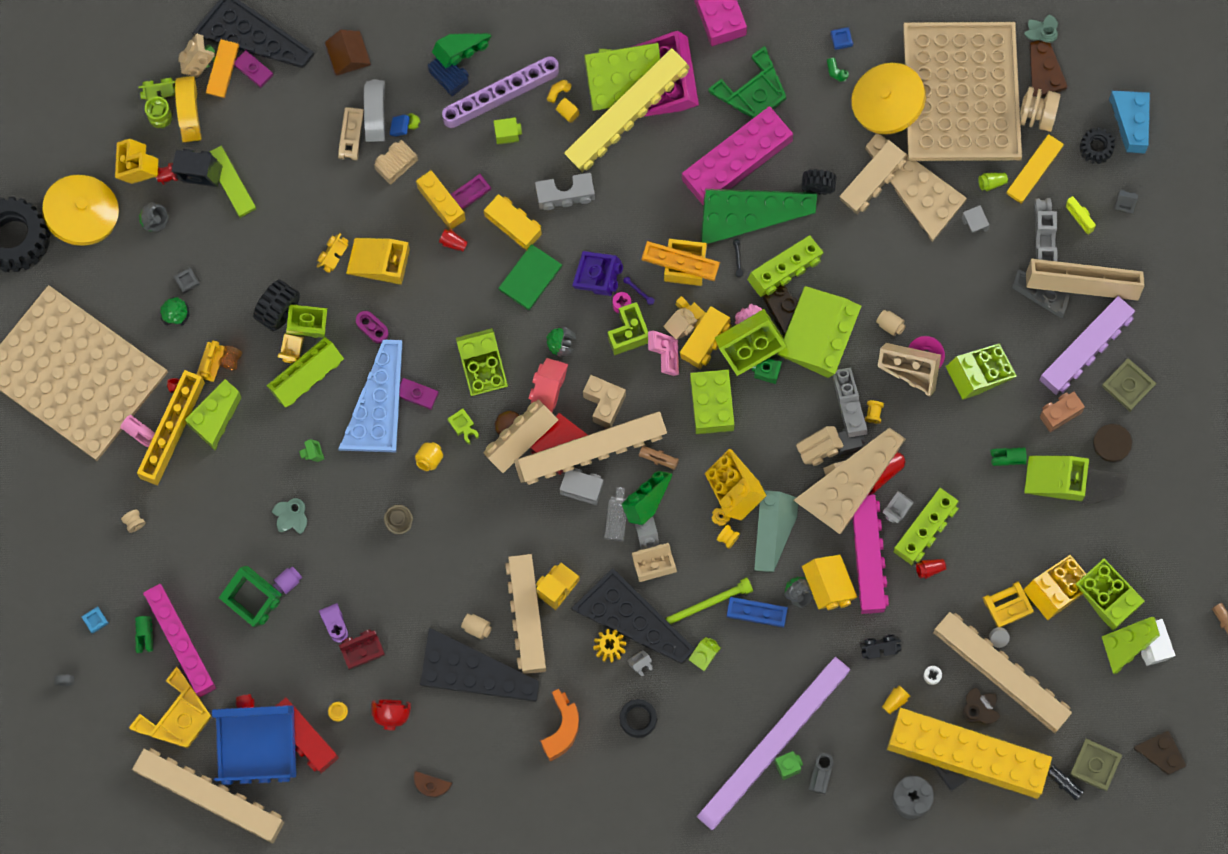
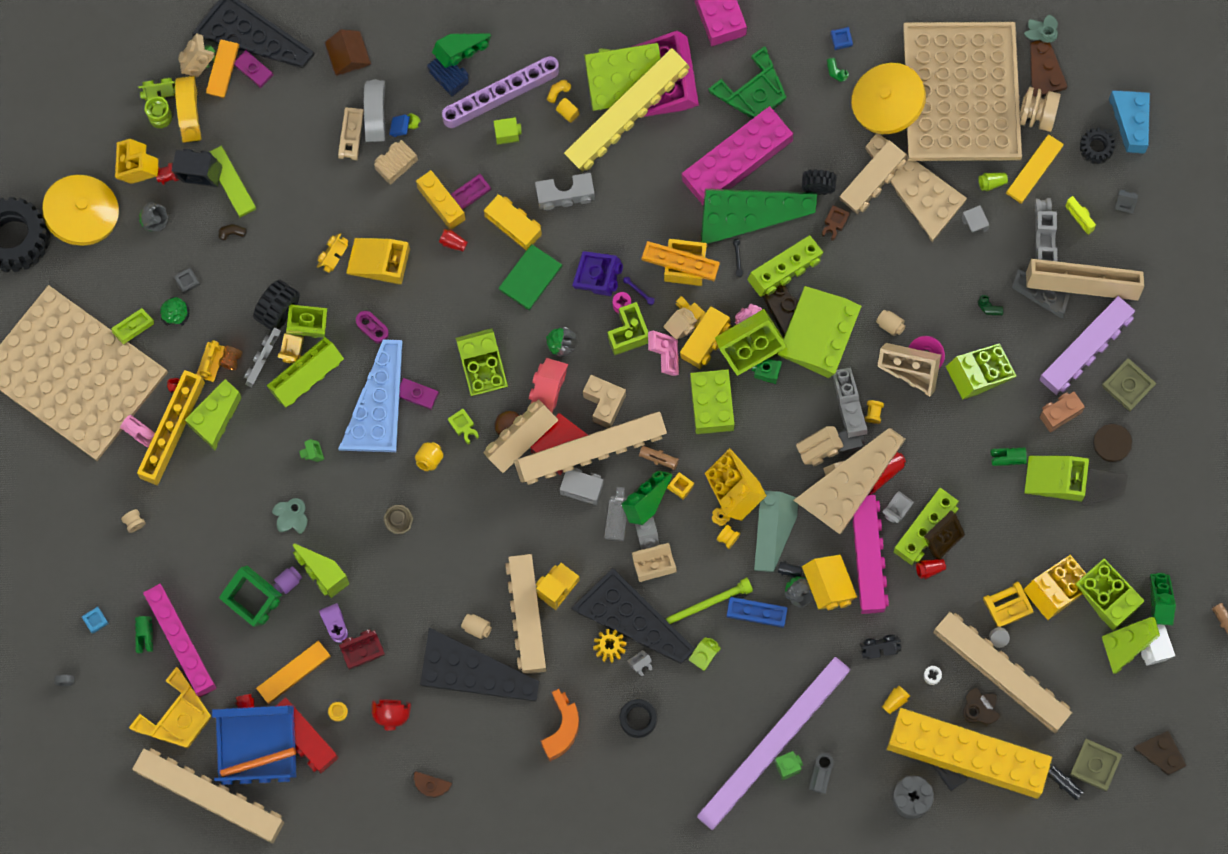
none -> lime plate [111,308,154,345]
none -> dark brown arm [218,224,247,240]
none -> orange bar [220,747,296,778]
none -> light grey wing [244,327,281,388]
none -> light orange tile [256,641,331,705]
none -> lime slope [292,543,349,598]
none -> yellow brick [667,472,694,500]
none -> black pin [777,561,803,577]
none -> reddish brown plate [822,205,850,241]
none -> dark brown tile [924,511,965,560]
none -> dark green arm [978,295,1003,316]
none -> green slope [1150,573,1176,625]

